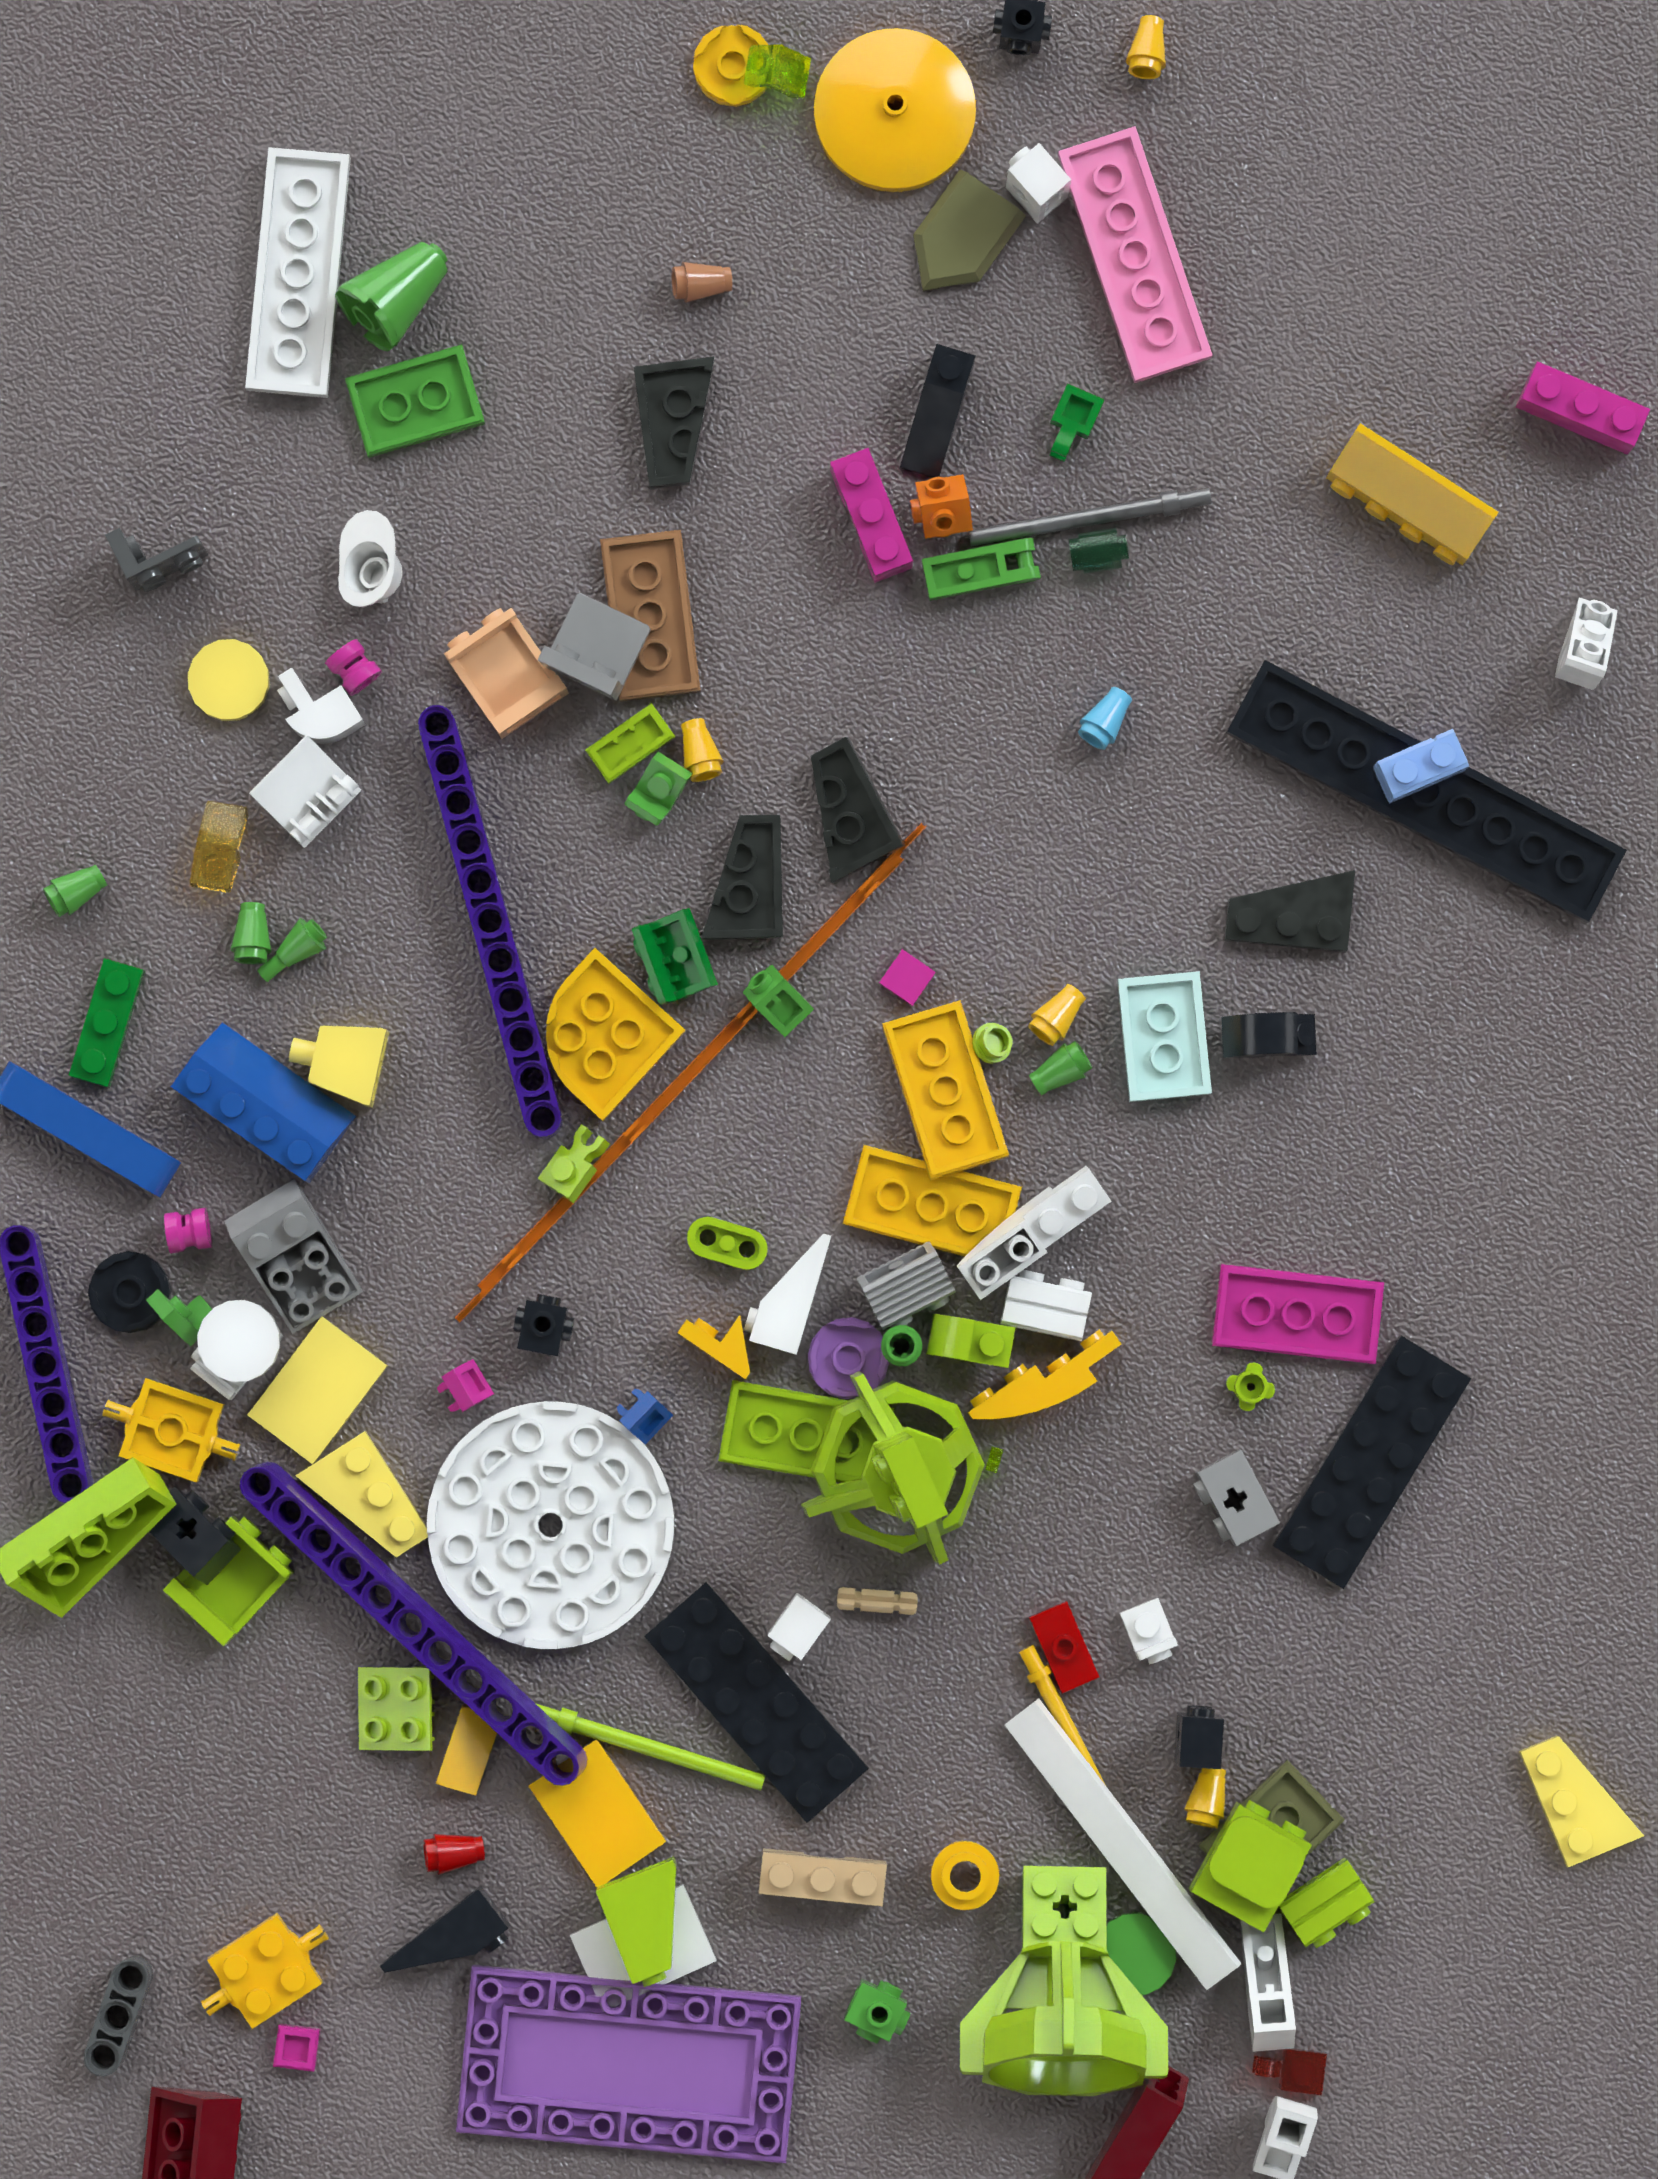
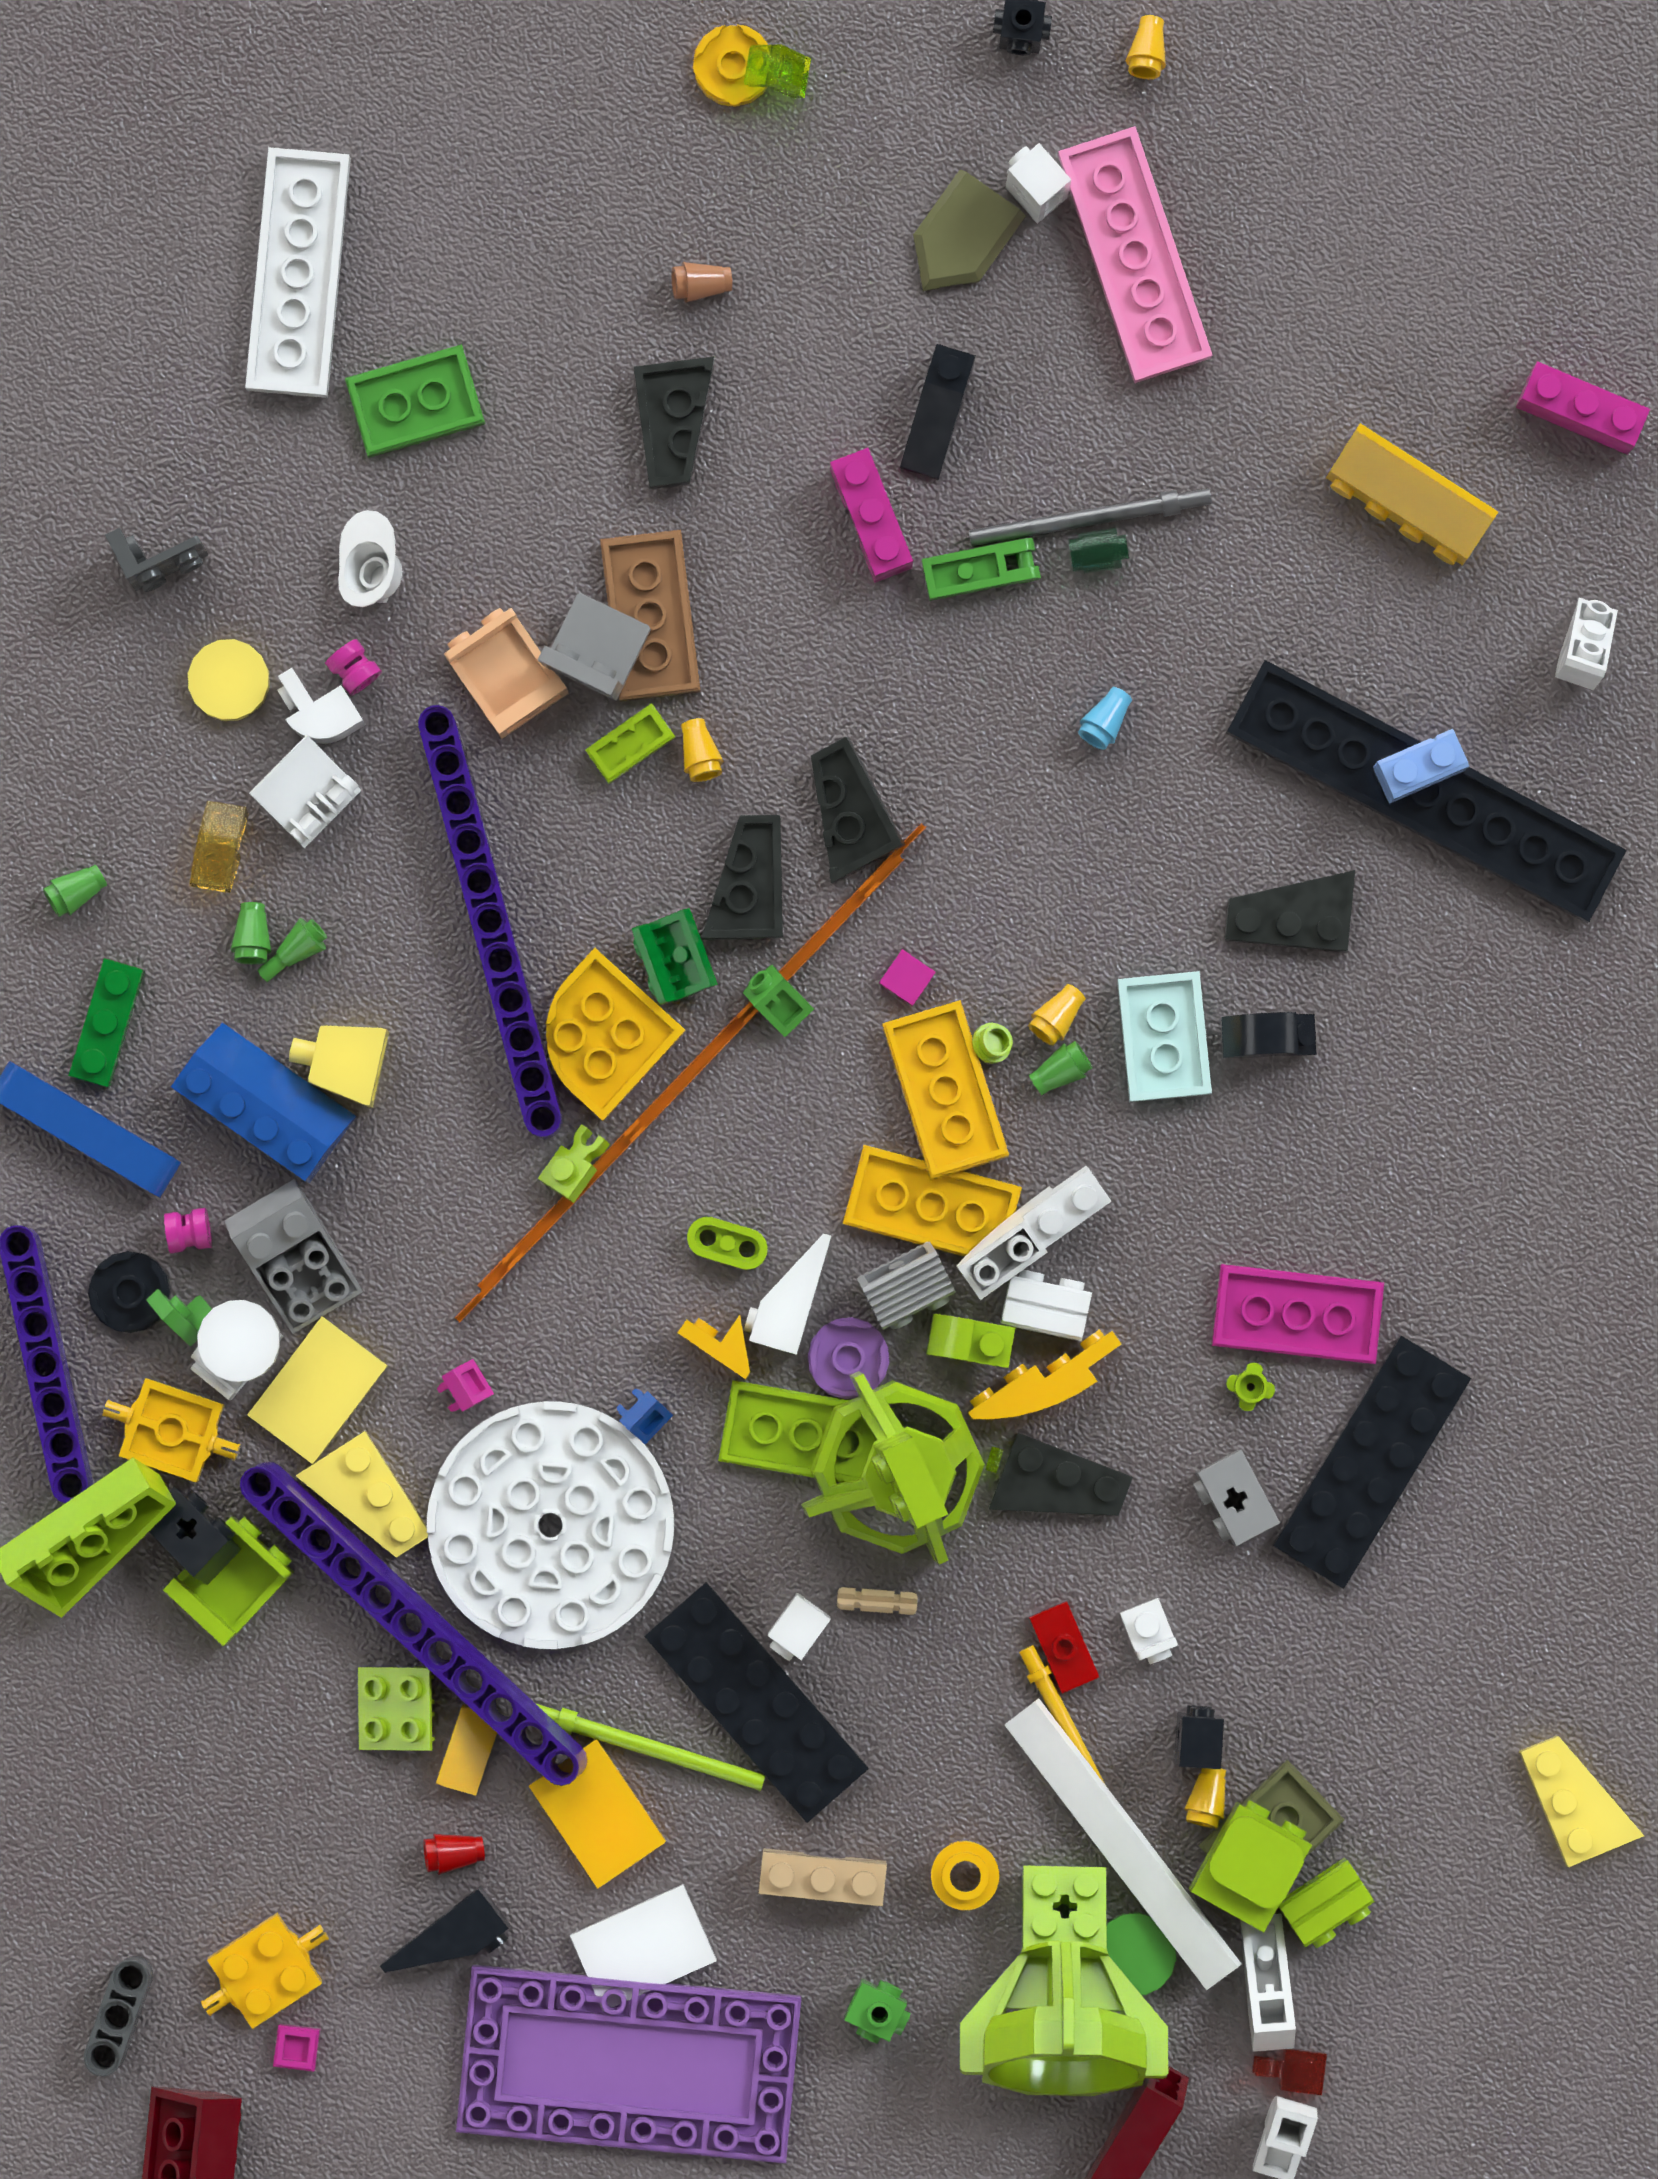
bright green cone [335,242,448,352] -> none
black brick [513,1294,575,1357] -> none
lime slope [596,1856,677,1987] -> none
bright green bracket [624,751,693,825] -> none
yellow dish [814,28,976,192] -> none
bright green cone [881,1325,922,1366] -> none
orange brick [910,474,973,539] -> none
green plate [1049,383,1105,462] -> none
none -> pearl dark grey wing [988,1432,1133,1516]

